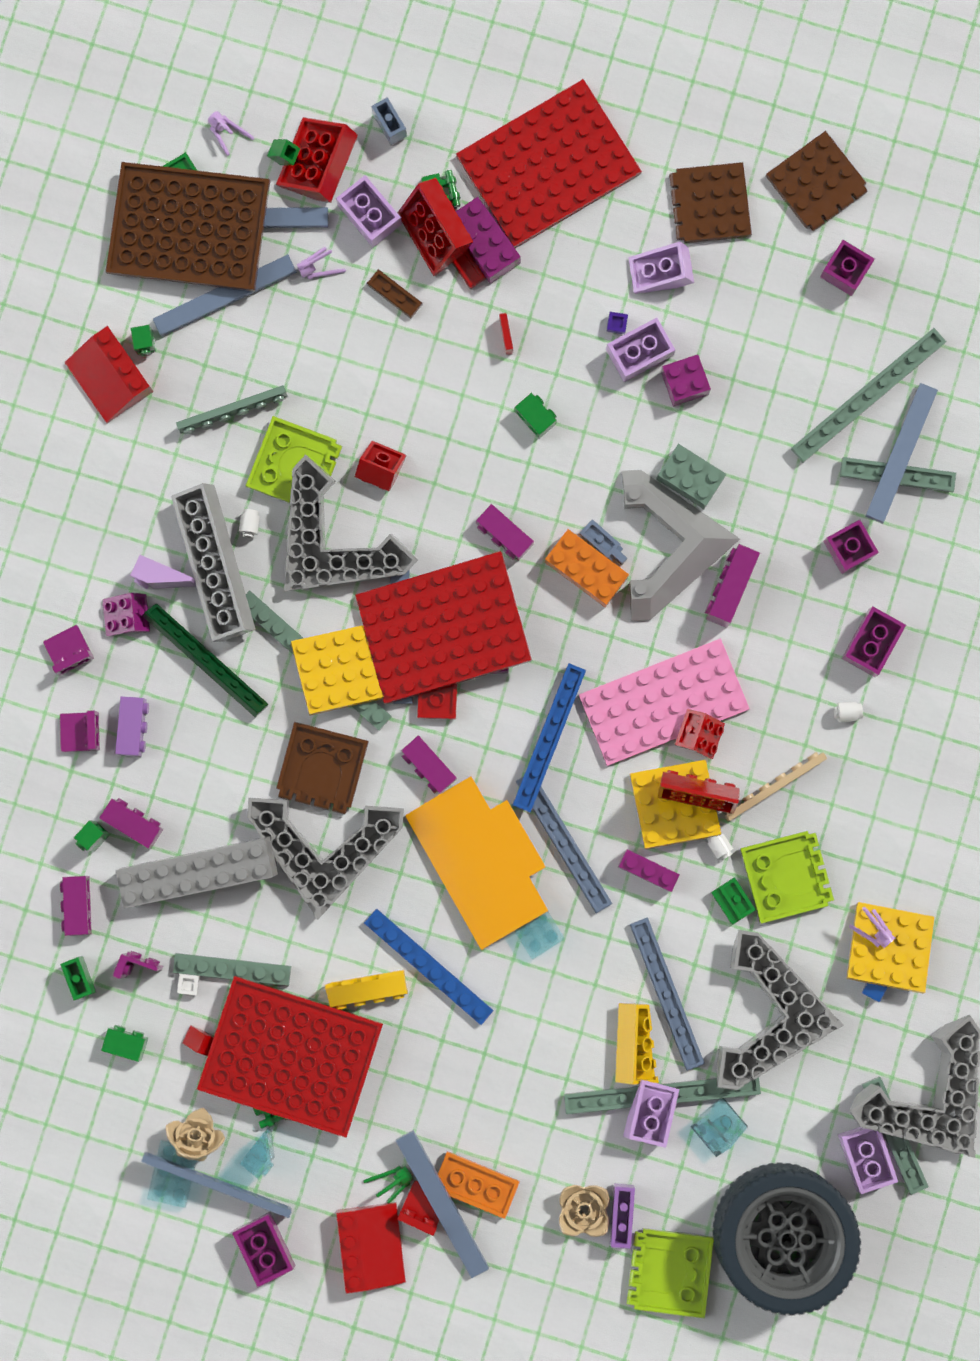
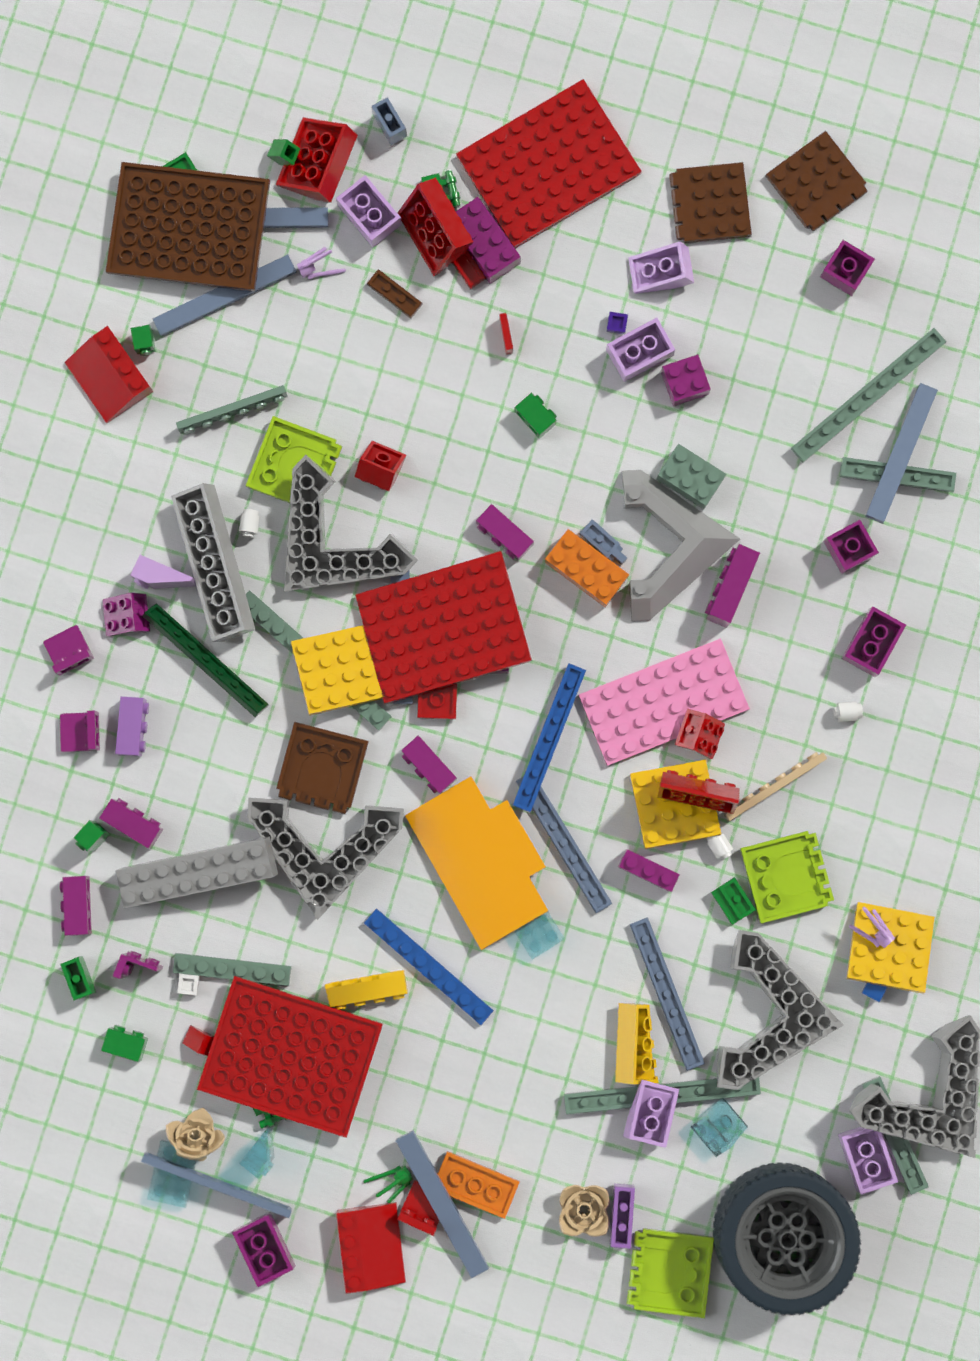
lavender plant [208,111,254,156] -> none

